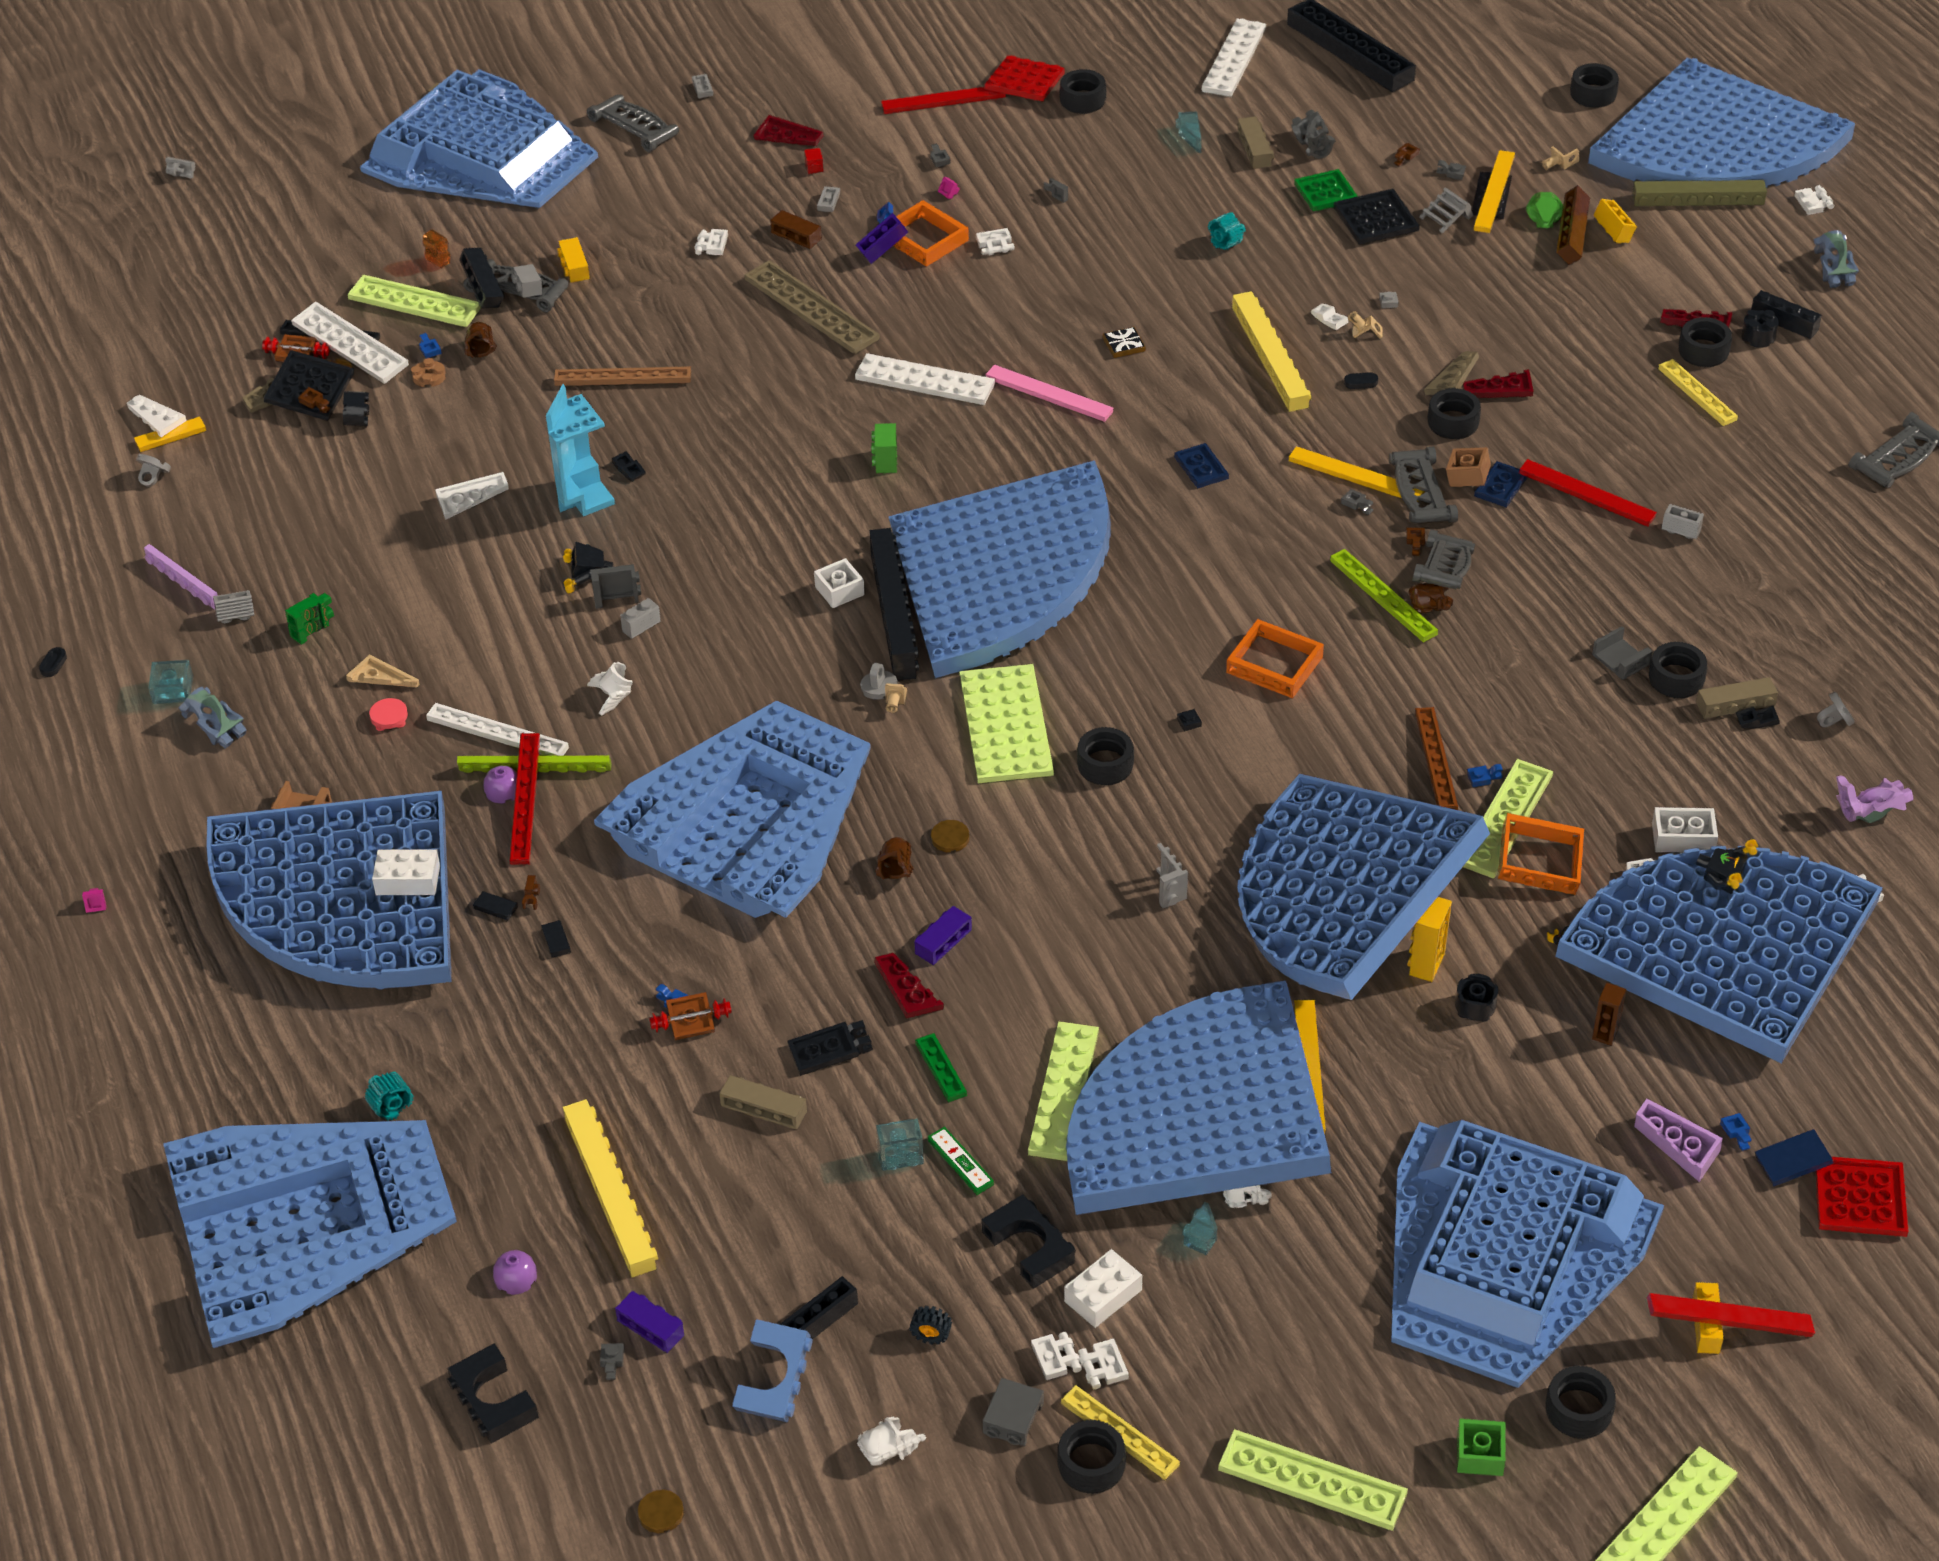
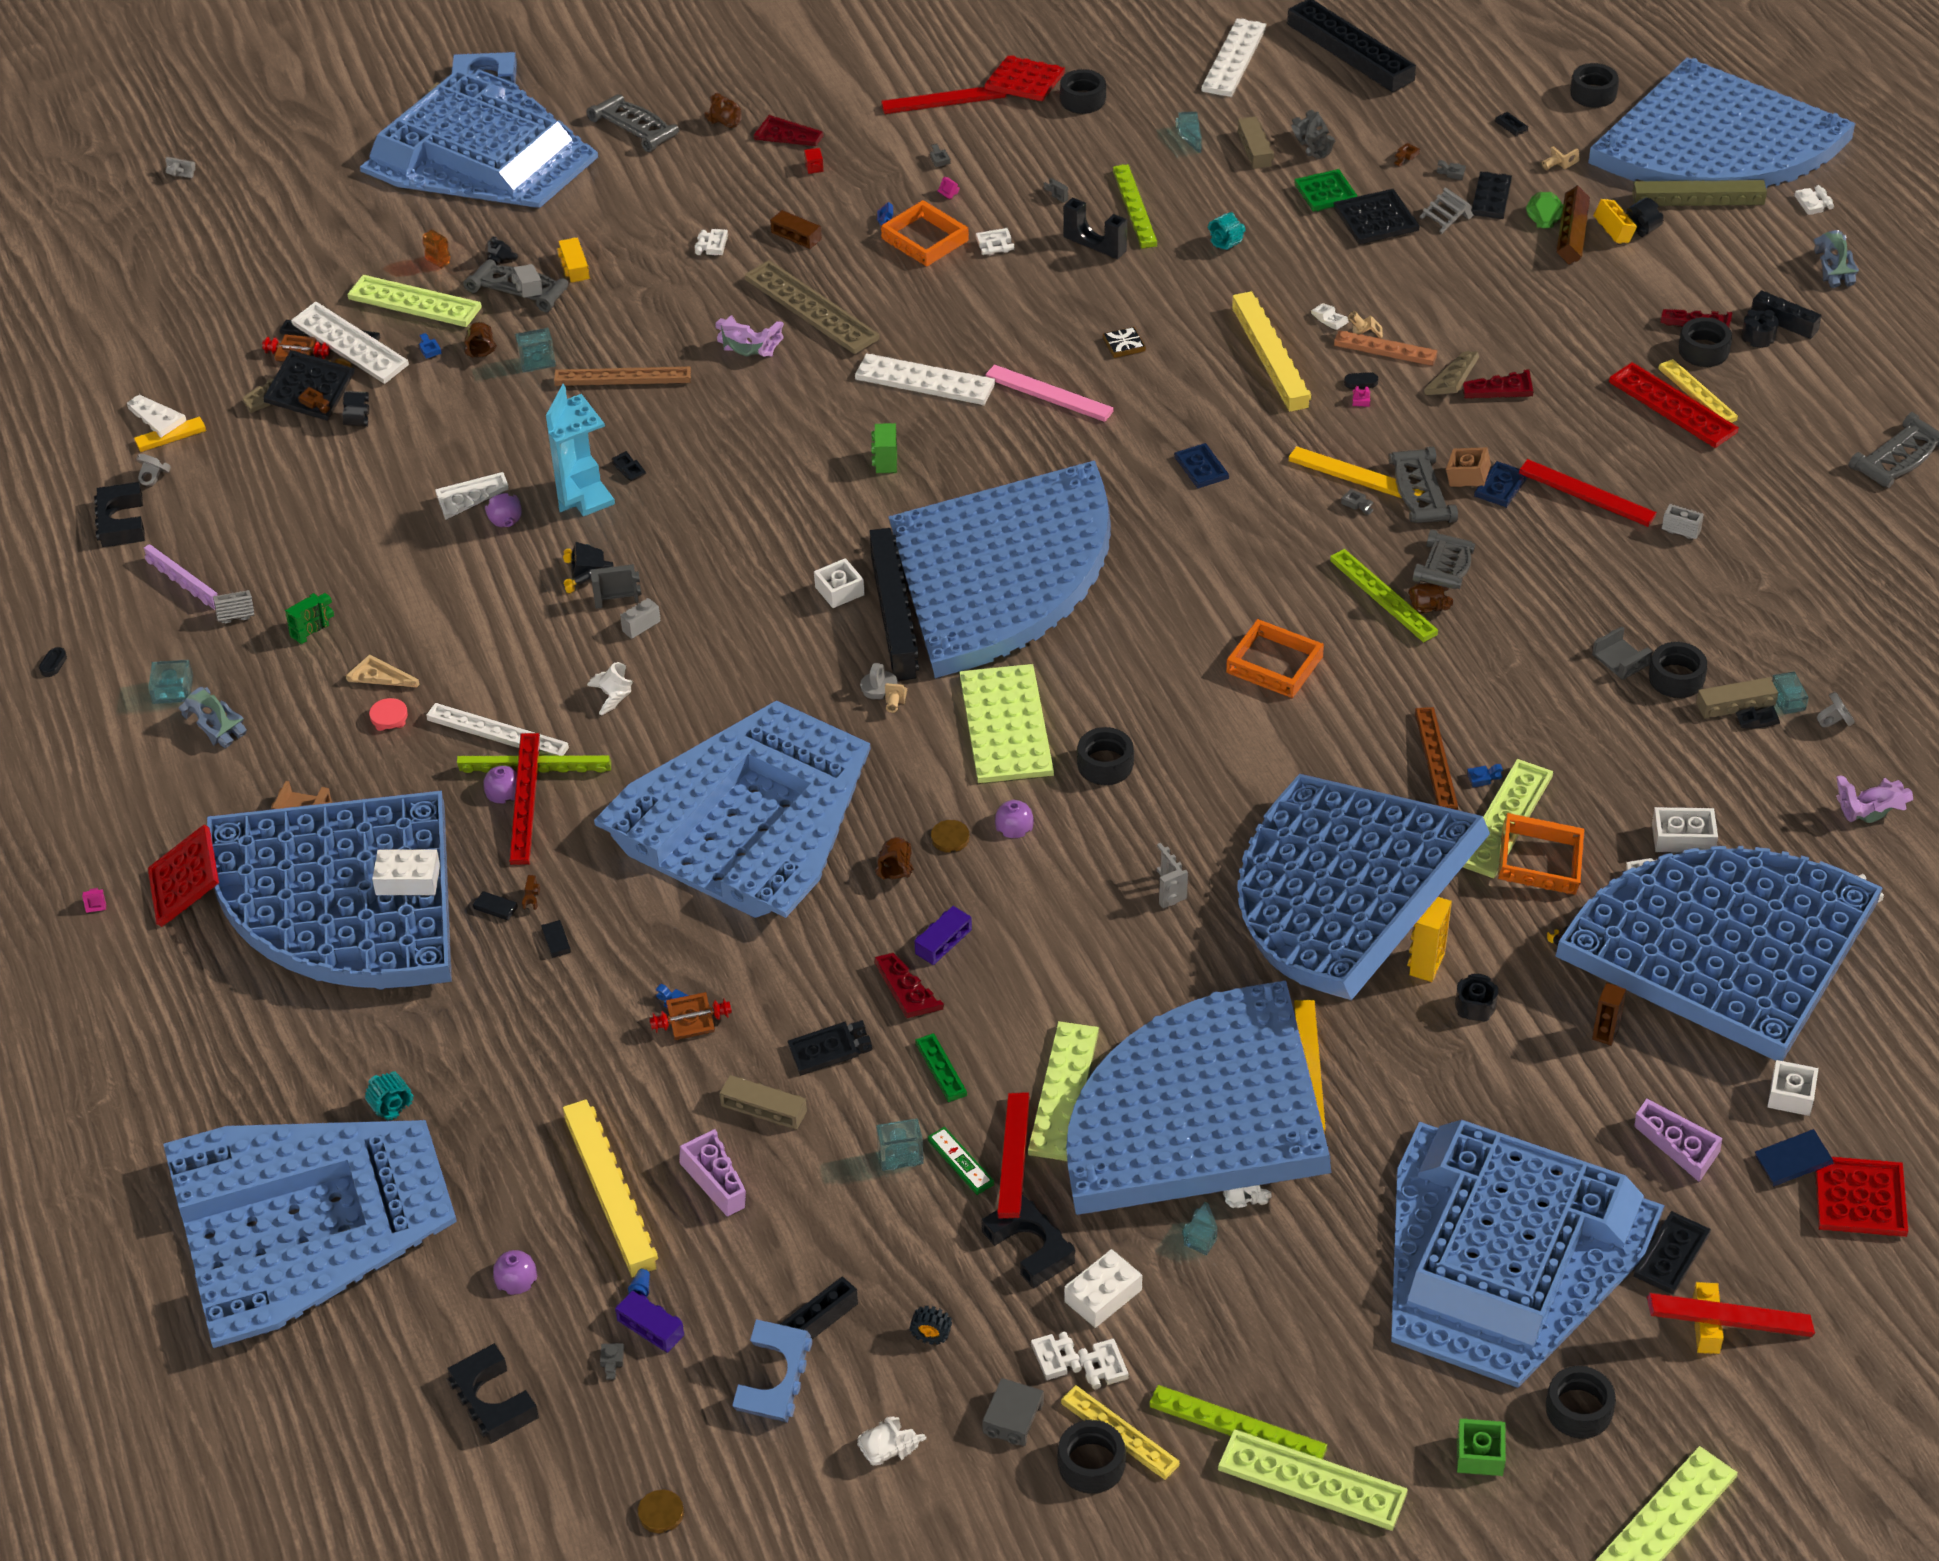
medium nougat plate [411,358,446,387] -> none
black brick [459,247,504,309] -> none
light grey plate [692,74,713,98] -> none
light grey plate [817,186,840,212] -> none
dark purple brick [856,213,908,264] -> none
black plate [1177,709,1202,731] -> none
light grey plate [1379,292,1398,308] -> none
reddish brown plate [1406,528,1425,556] -> none
black tyre [1428,388,1481,439] -> none
yellow tile [1474,150,1515,233] -> none
black torso [1696,839,1758,894] -> none
blue plate [1720,1113,1751,1151] -> none
none -> black arch [94,482,145,547]
none -> red plate [148,824,219,927]
none -> medium blue arch [452,52,517,83]
none -> black rock [485,236,518,265]
none -> medium lavender cylinder [485,493,522,527]
none -> clear light blue brick [515,328,556,372]
none -> blue cone [628,1269,650,1297]
none -> lavender wedge [679,1129,746,1217]
none -> reddish brown helmet [704,93,741,128]
none -> lavender hips [716,316,784,357]
none -> medium lavender cylinder [995,800,1034,838]
none -> red tile [998,1092,1030,1219]
none -> black arch [1063,197,1127,259]
none -> lime plate [1113,164,1157,249]
none -> lime plate [1150,1385,1327,1460]
none -> nougat plate [1334,330,1437,366]
none -> dark pink tile [1352,387,1370,407]
none -> black tile [1495,112,1528,137]
none -> red plate [1609,362,1739,448]
none -> black brick [1626,198,1664,237]
none -> black plate [1634,1211,1711,1295]
none -> white brick [1768,1060,1819,1116]
none -> clear light blue brick [1772,671,1808,714]

